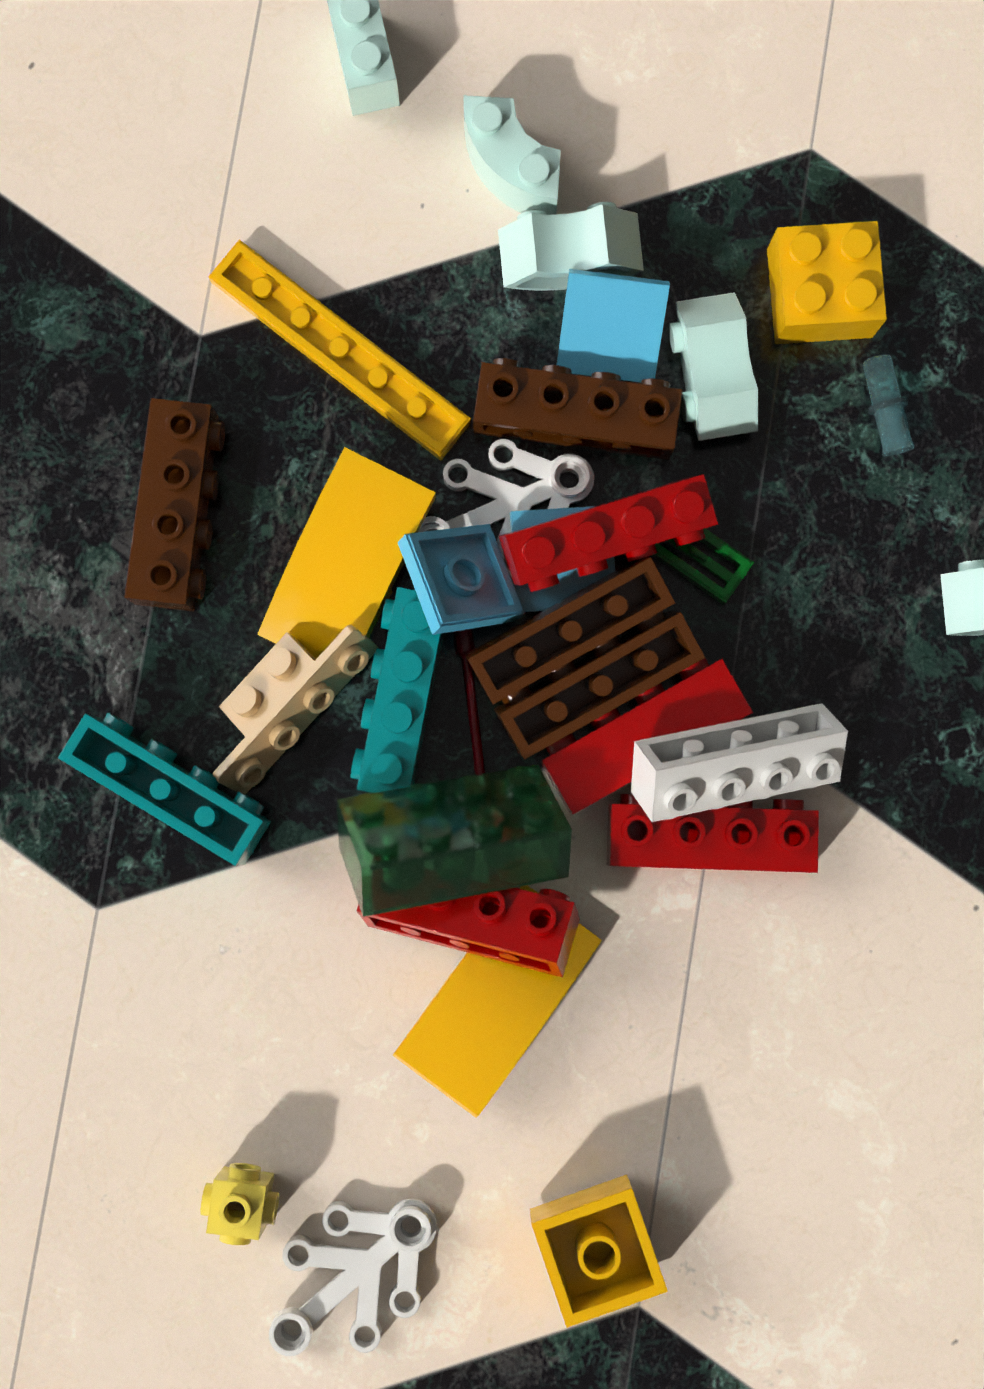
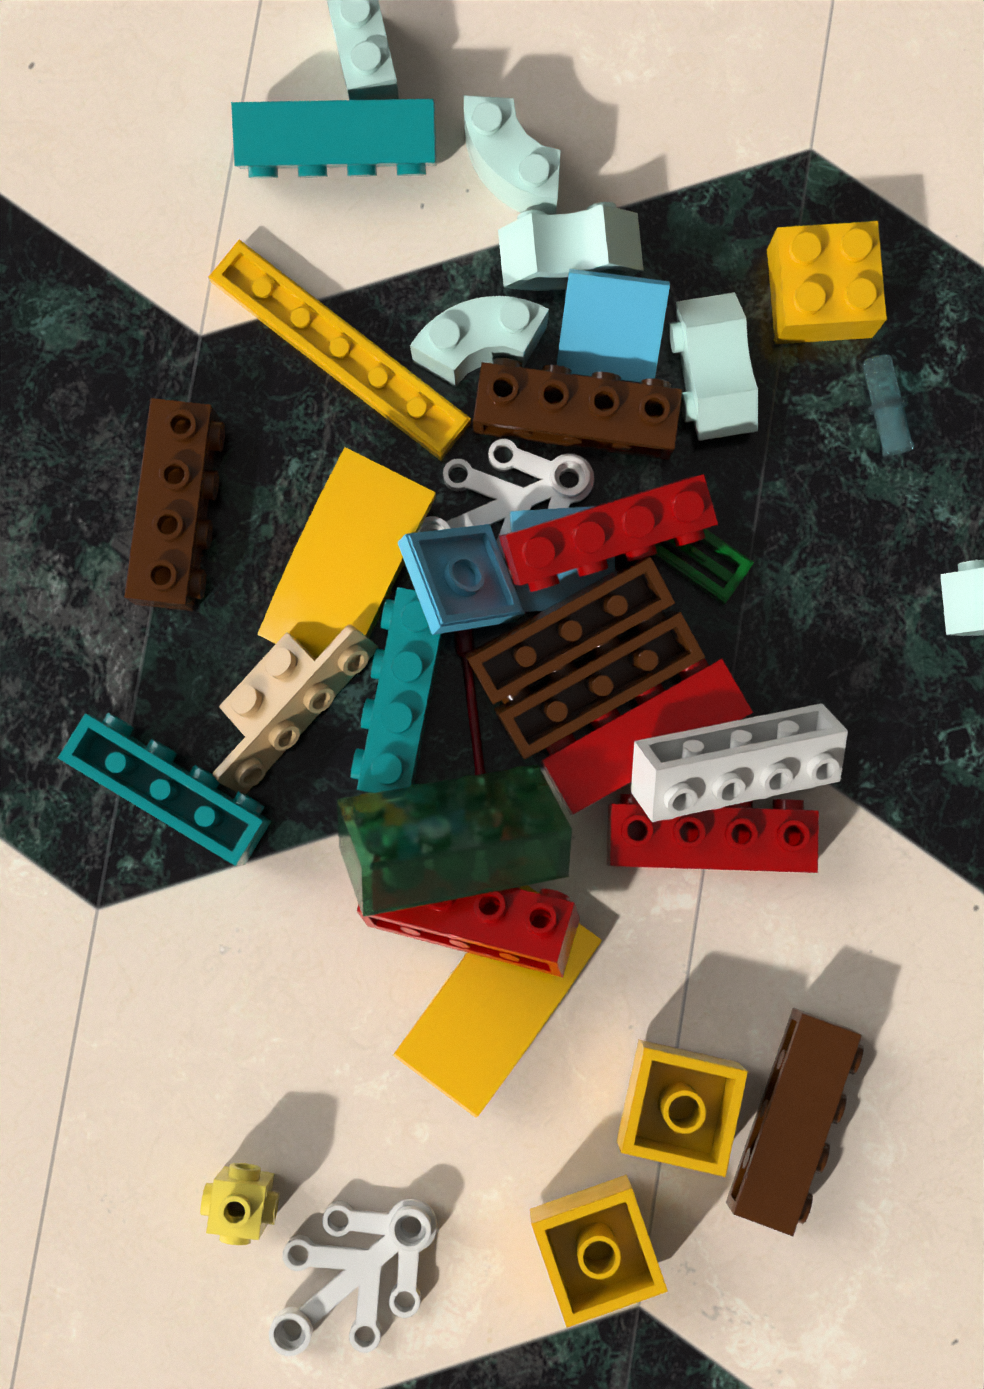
none -> teal brick [231,99,437,178]
none -> light aqua brick [410,296,549,387]
none -> yellow brick [616,1039,748,1177]
none -> reddish brown brick [726,1008,864,1236]

